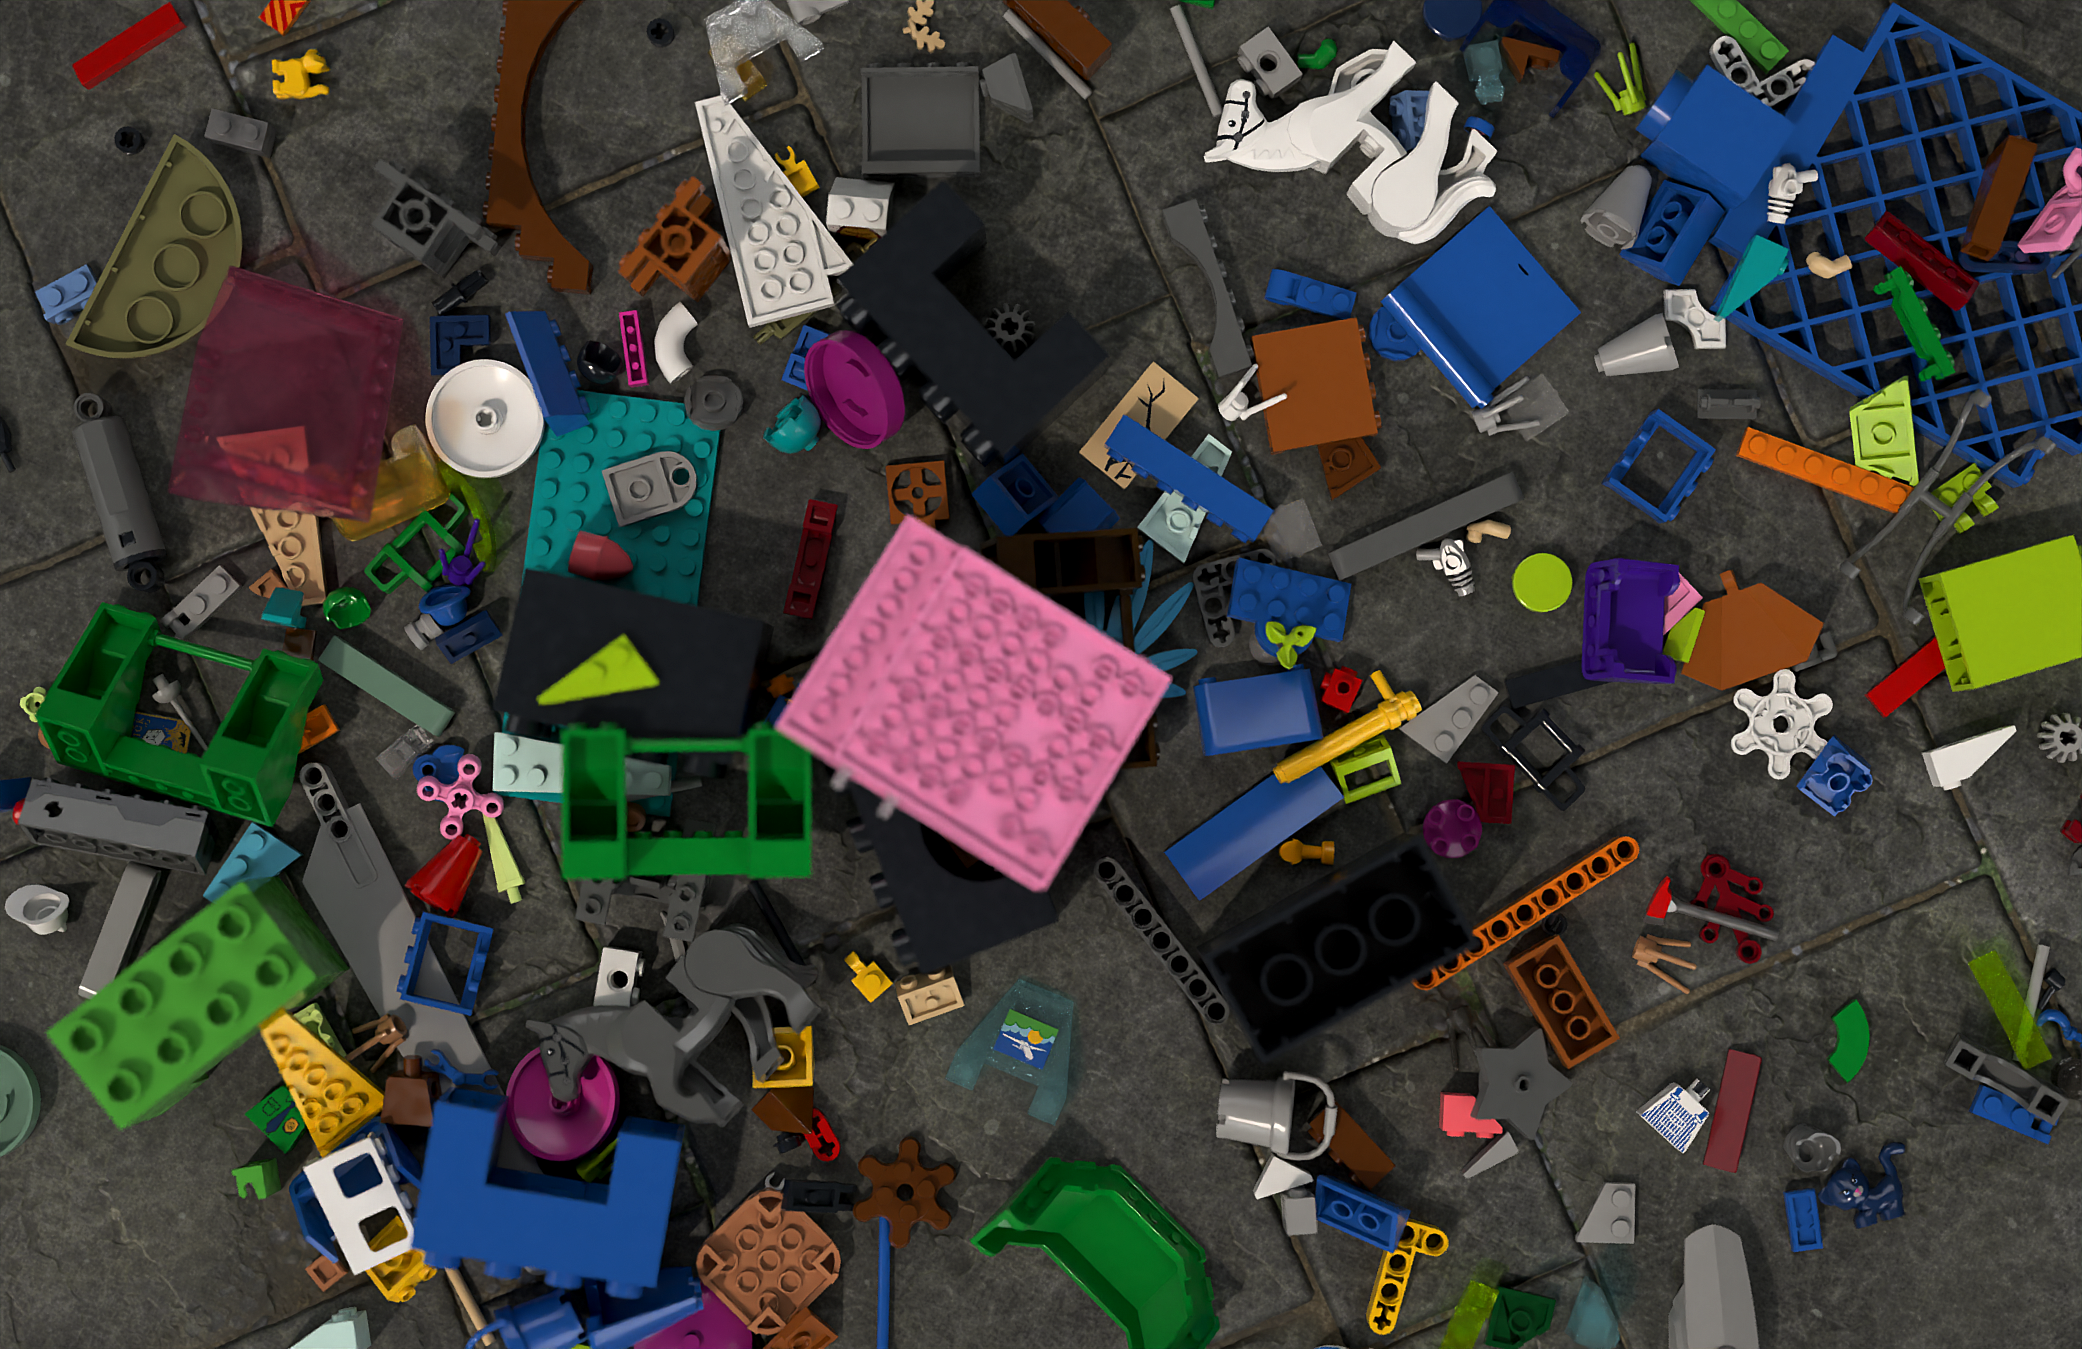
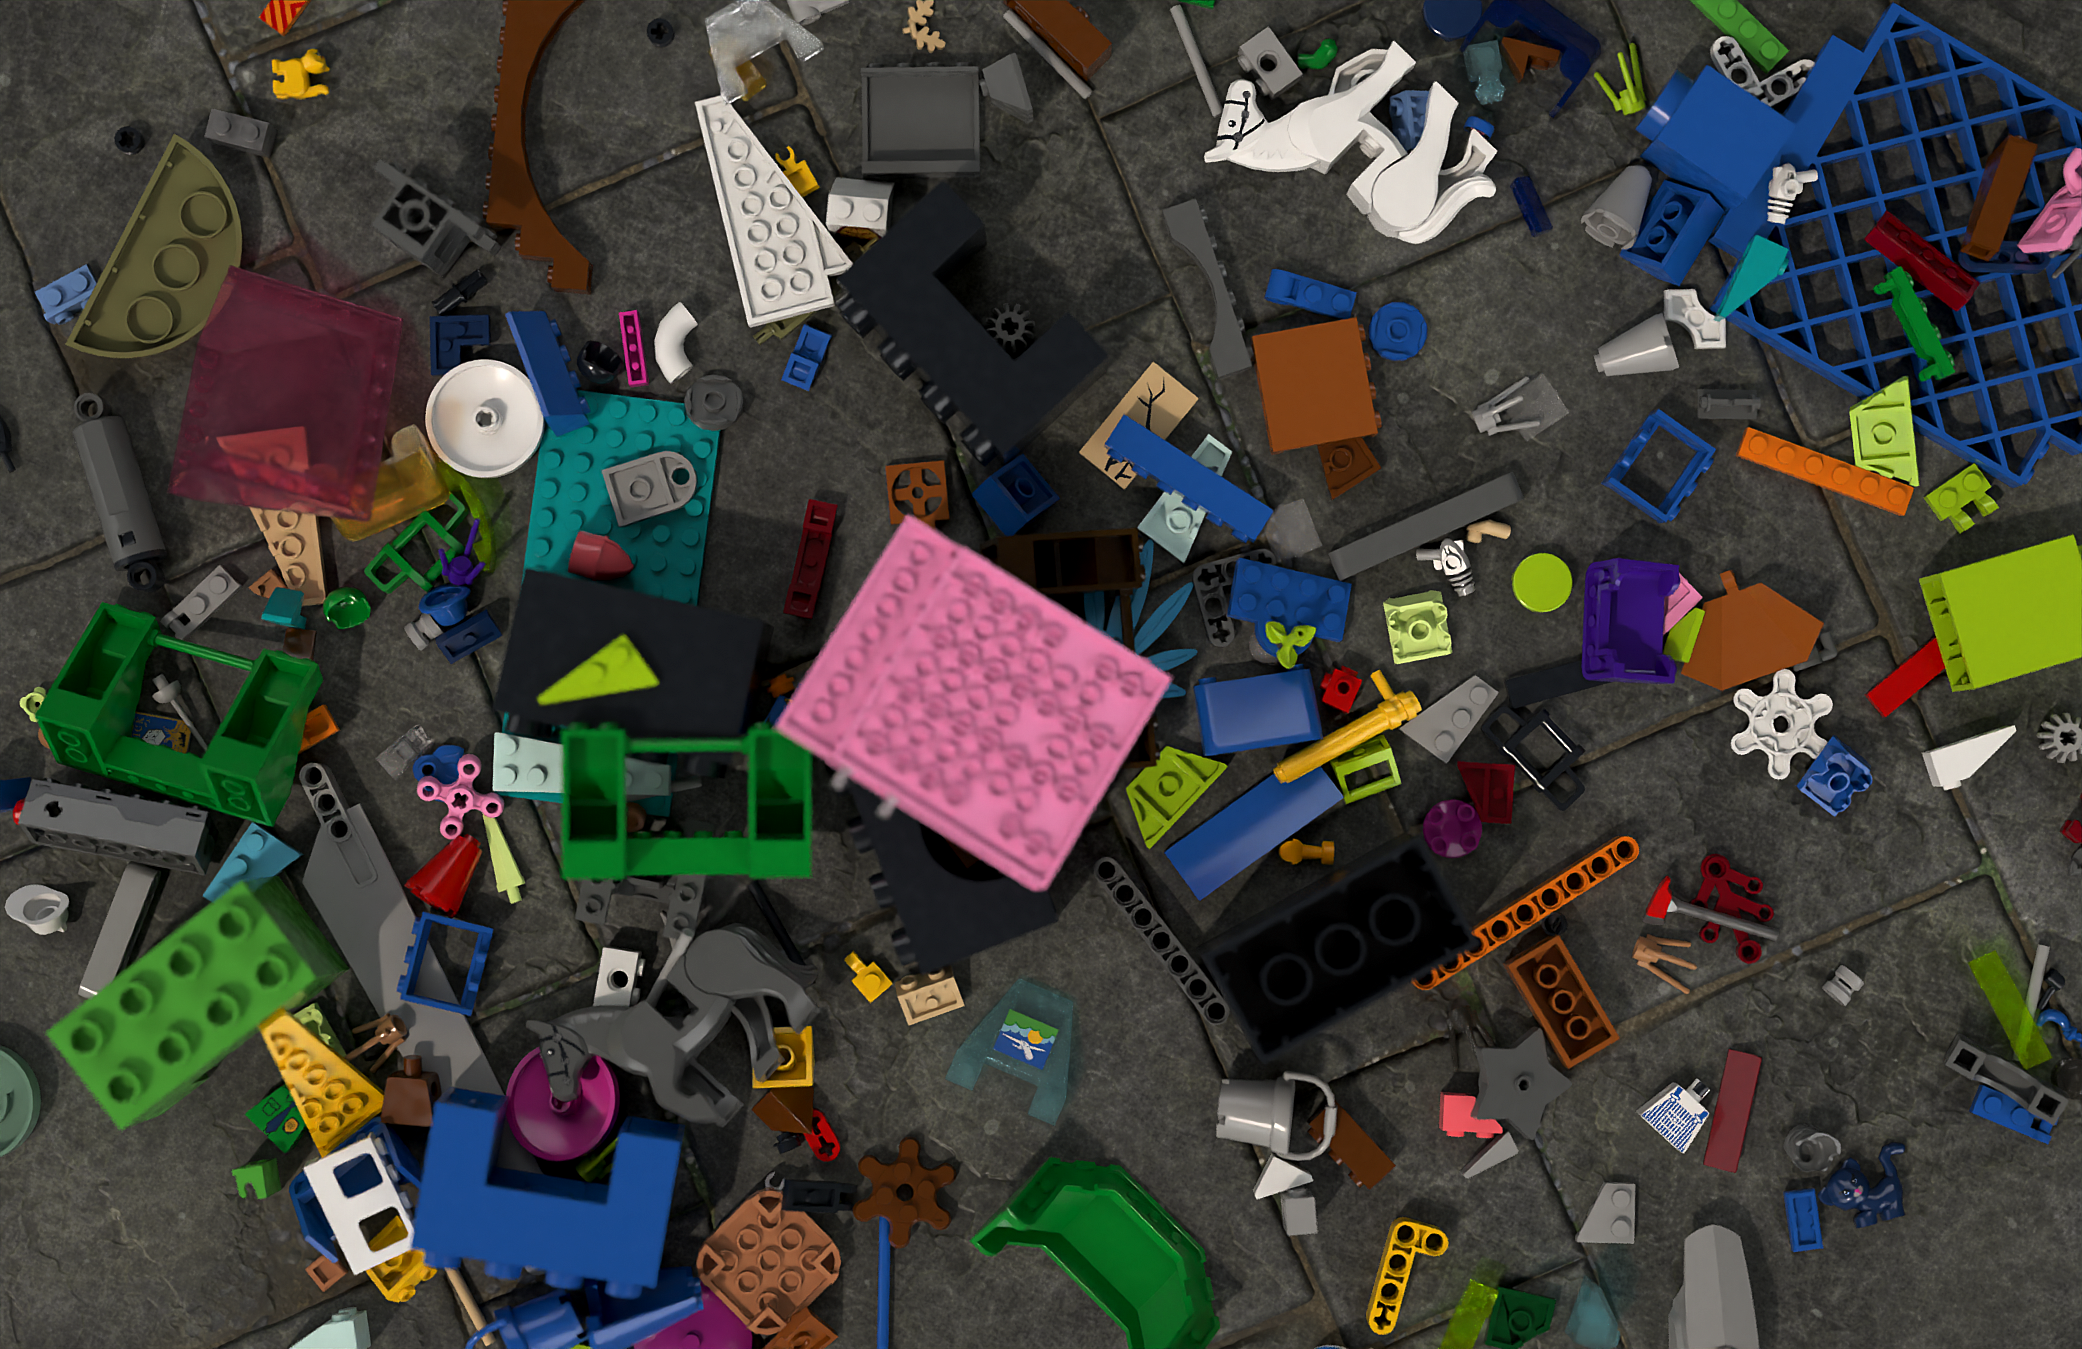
red slope [72,1,187,90] -> none
sand green beam [318,635,455,737] -> none
blue piece [424,1049,499,1090] -> none
dark orange piece [618,176,732,303] -> none
teal cylinder [763,395,821,454] -> none
magenta piece [804,330,905,449] -> none
blue slope [1037,477,1120,533] -> none
white plant [1218,363,1287,421] -> none
blue slope [1315,1175,1411,1254] -> none
blue door [1380,206,1581,409] -> none
tan arm [1806,252,1852,278] -> none
green tile [1827,999,1870,1083] -> none
dark grey bar [1839,389,2057,626] -> none
none -> light grey bar [646,928,694,1008]
none -> lime wing [1125,746,1228,849]
none -> yellowish green slope [1383,590,1452,664]
none -> clear blue slope [1510,176,1553,238]
none -> light grey wheel [1822,965,1864,1006]

